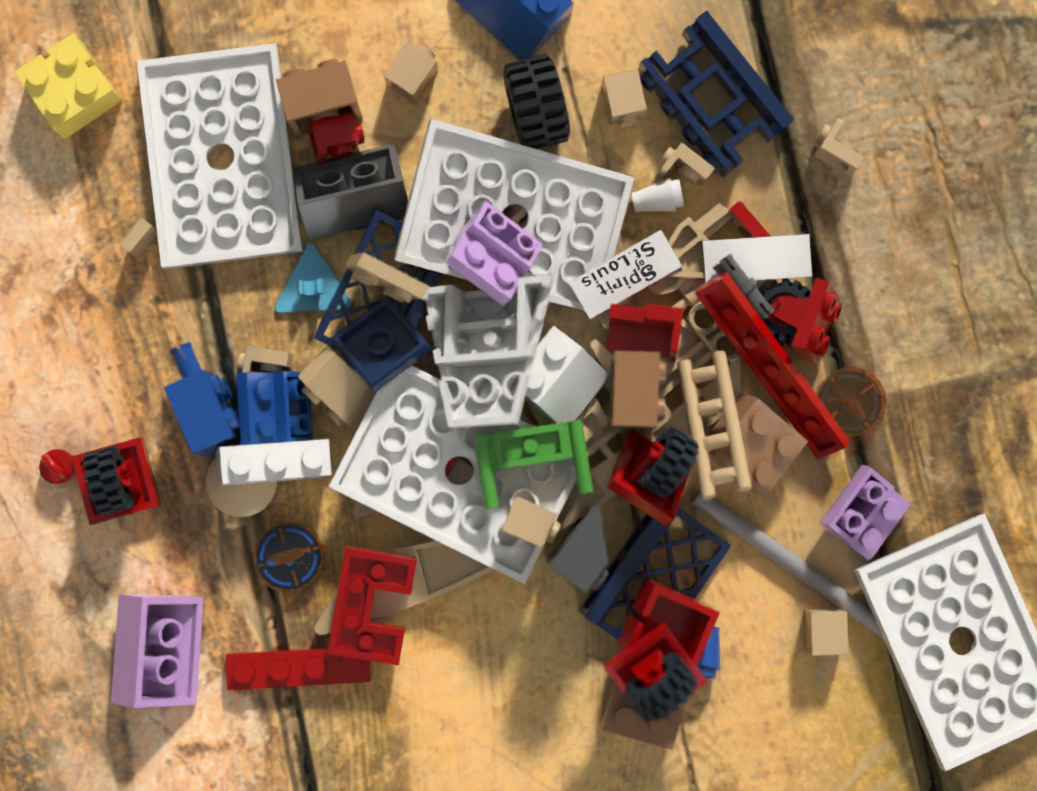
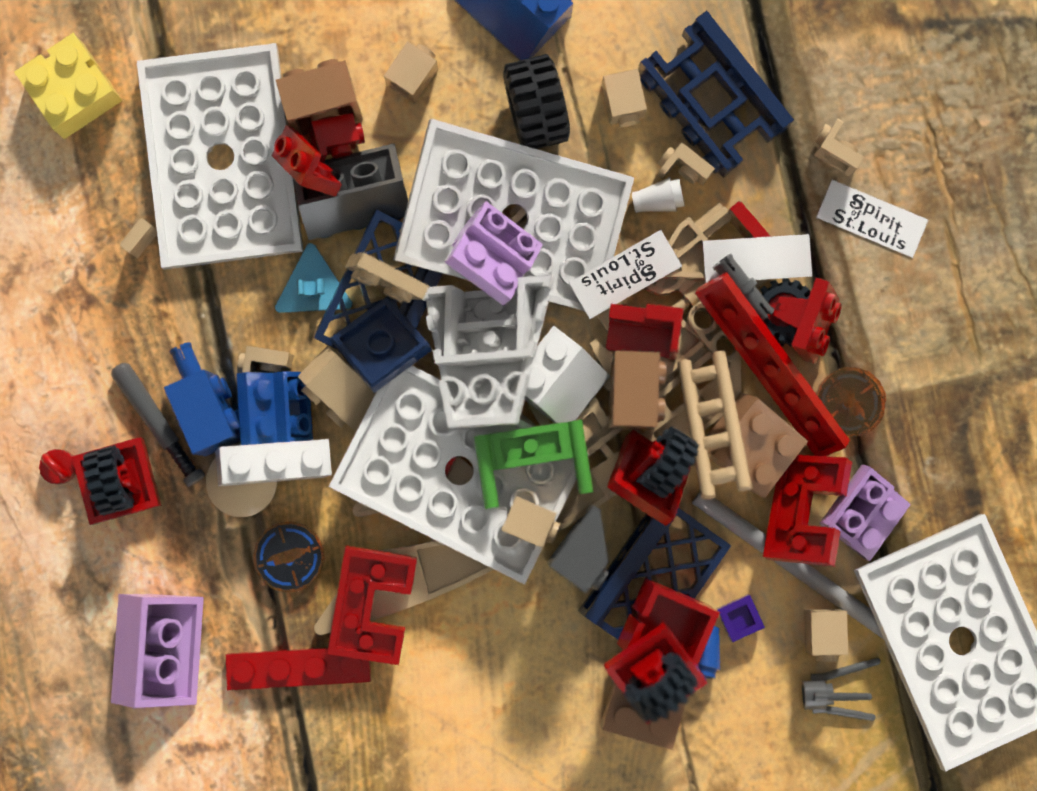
none -> dark grey piece [111,363,205,487]
none -> red bracket [271,125,342,197]
none -> dark purple plate [716,594,765,642]
none -> red plate [763,455,852,567]
none -> dark grey plant [802,658,881,721]
none -> white sticker [816,180,928,258]

